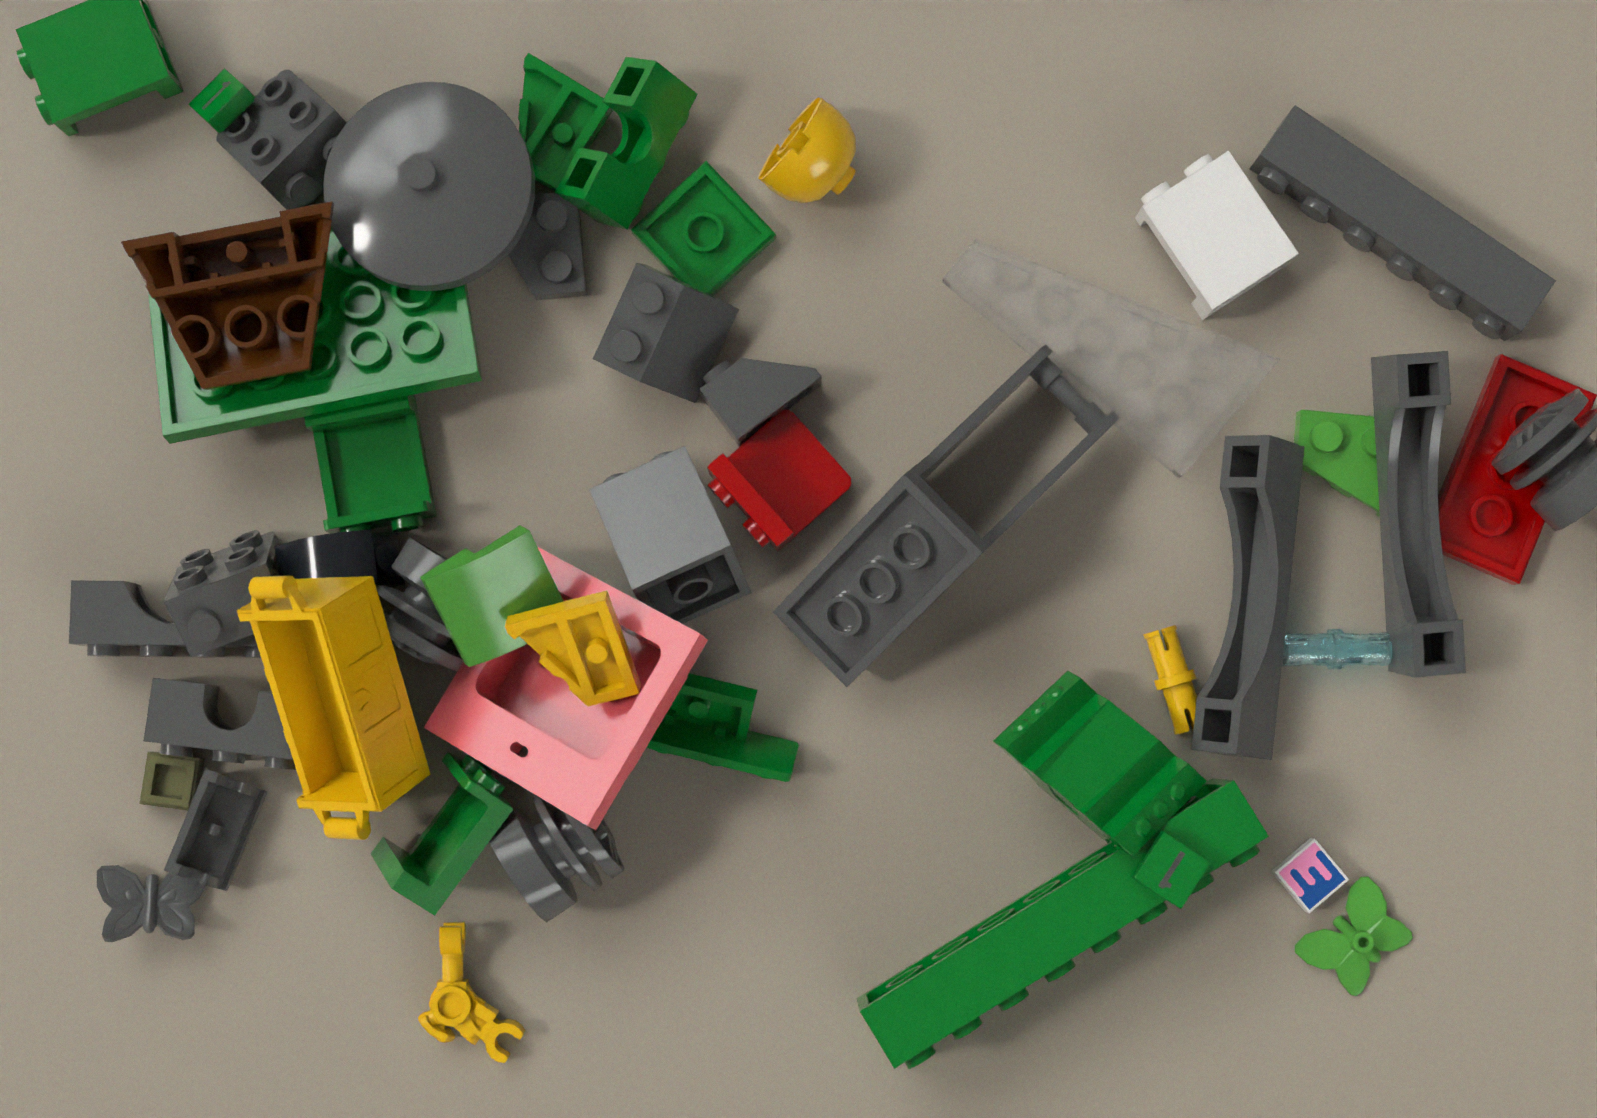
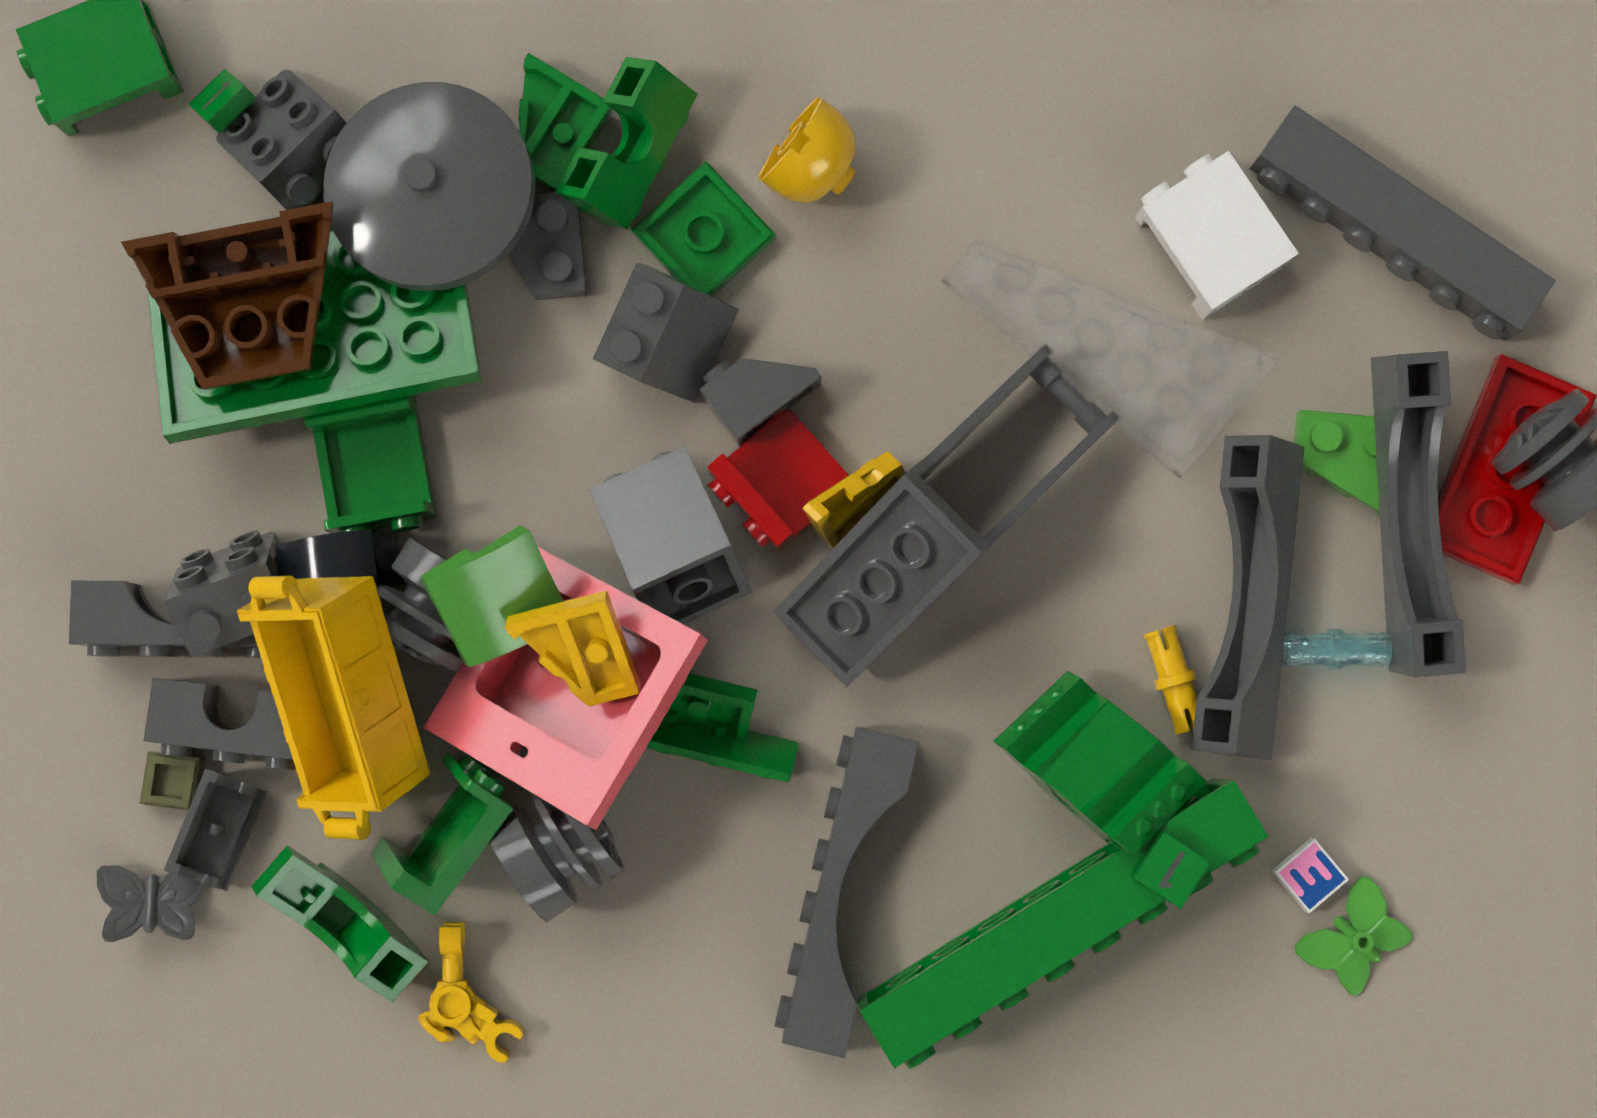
none -> green arch [251,845,428,1003]
none -> dark grey arch [774,727,919,1058]
none -> yellow wing [802,451,906,549]

